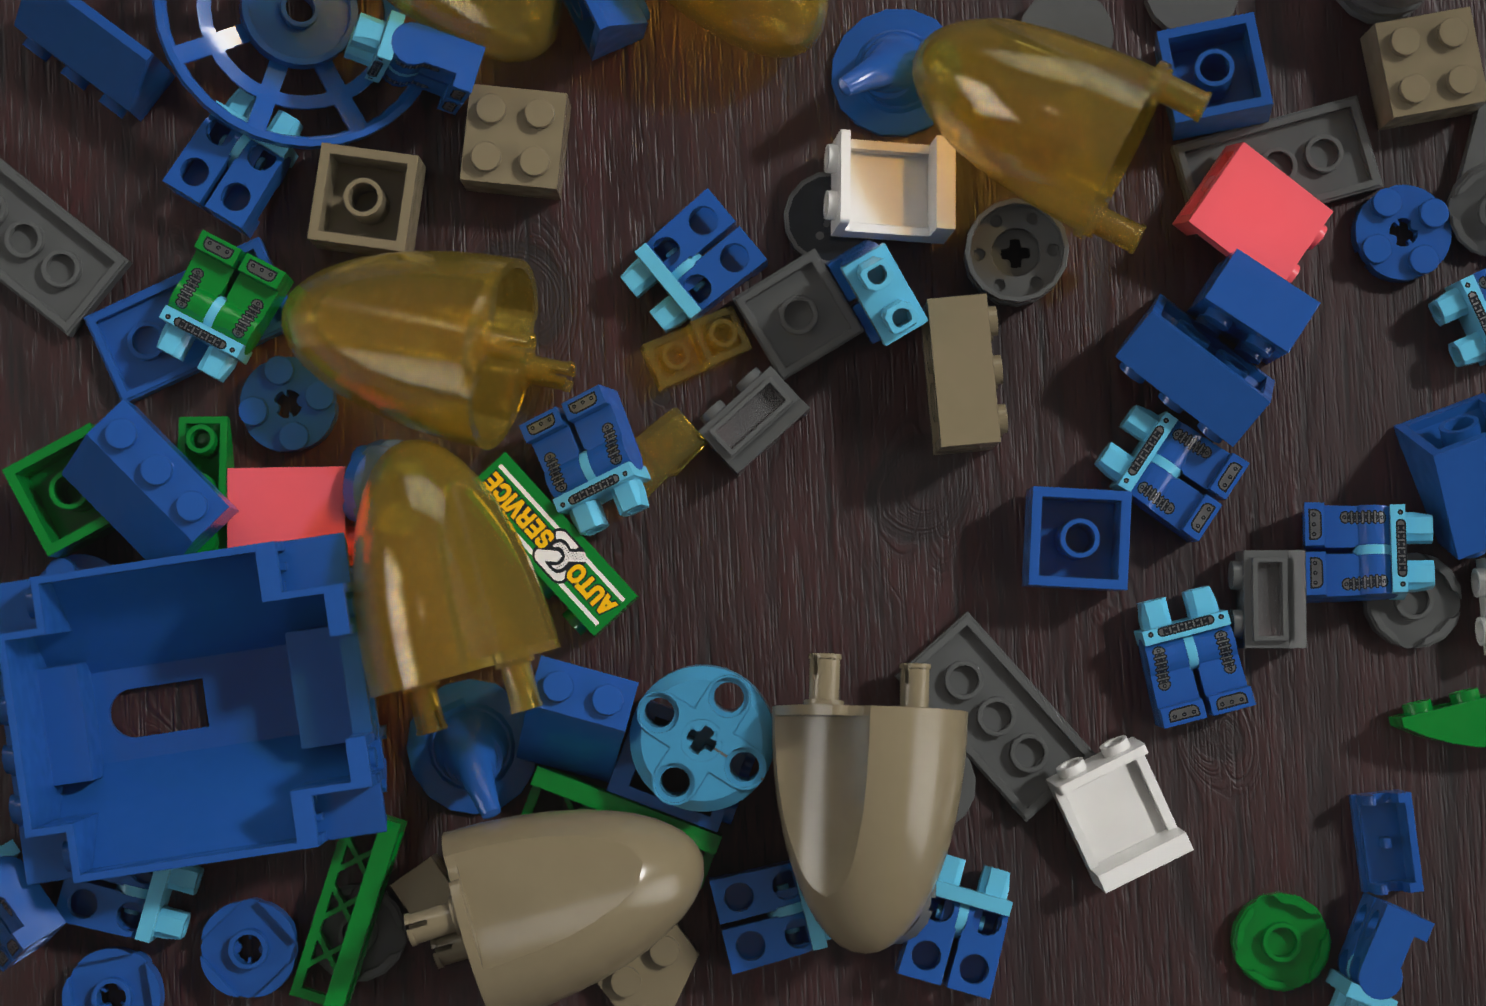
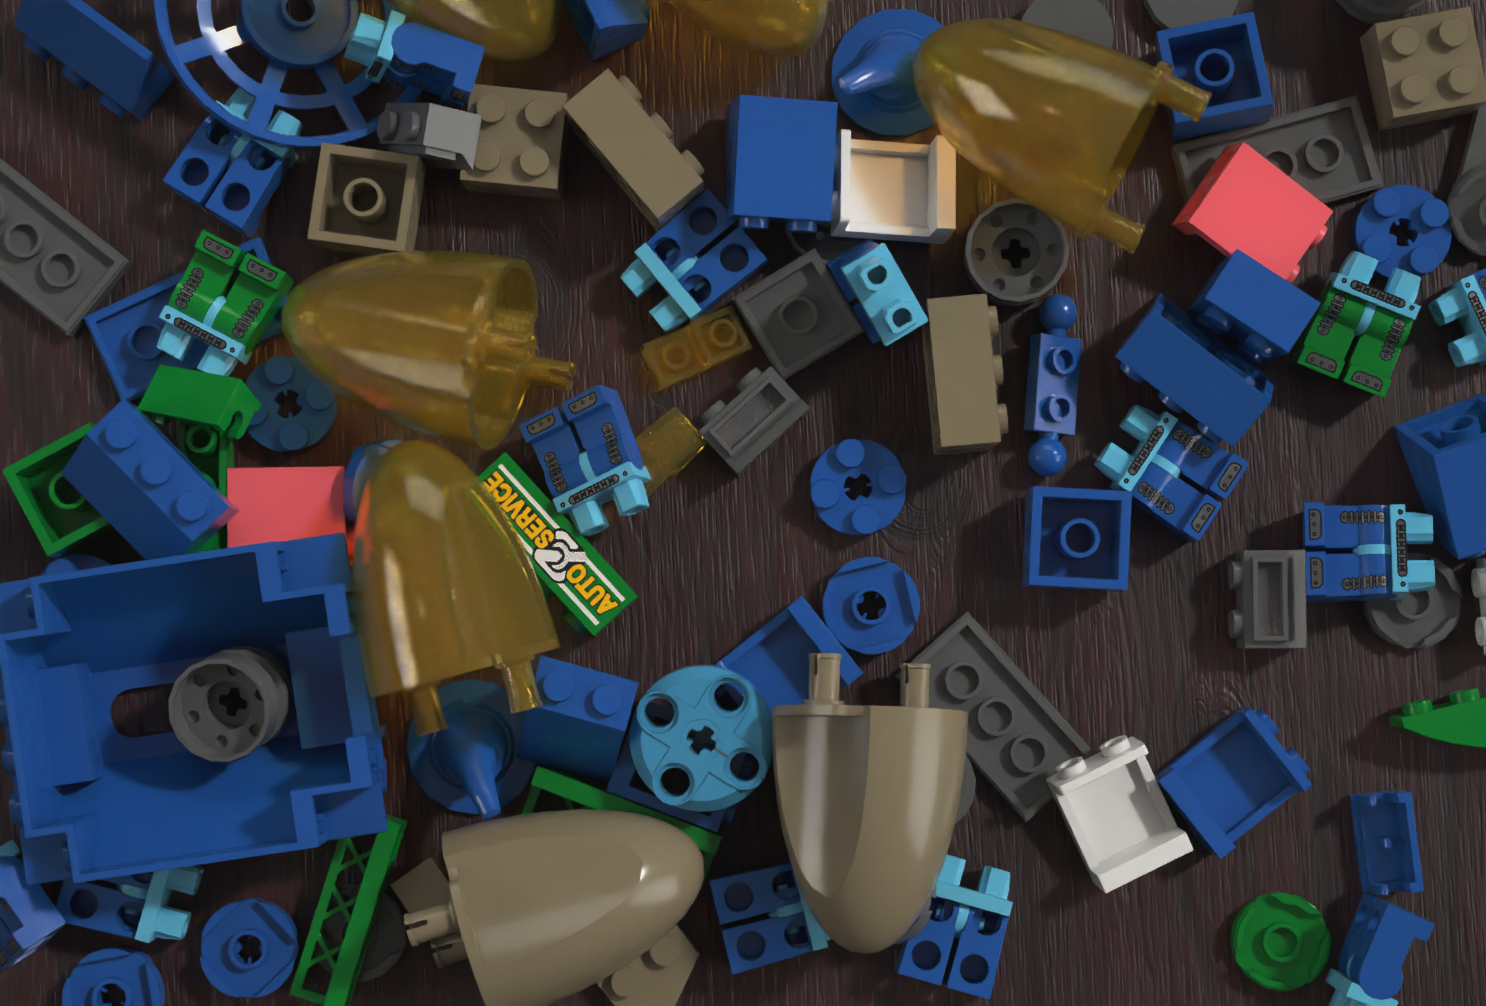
hips [1134,586,1256,729] -> none
none -> green hinge [138,364,262,440]
none -> dark grey wheel [168,644,295,762]
none -> dark grey window [377,103,482,170]
none -> dark tan brick [563,68,706,232]
none -> blue panel [715,596,863,713]
none -> blue slope [725,95,838,233]
none -> blue plate [810,439,906,536]
none -> blue plate [822,557,920,654]
none -> blue plate [1023,294,1082,476]
none -> blue panel [1154,707,1312,859]
none -> hips [1290,251,1421,398]

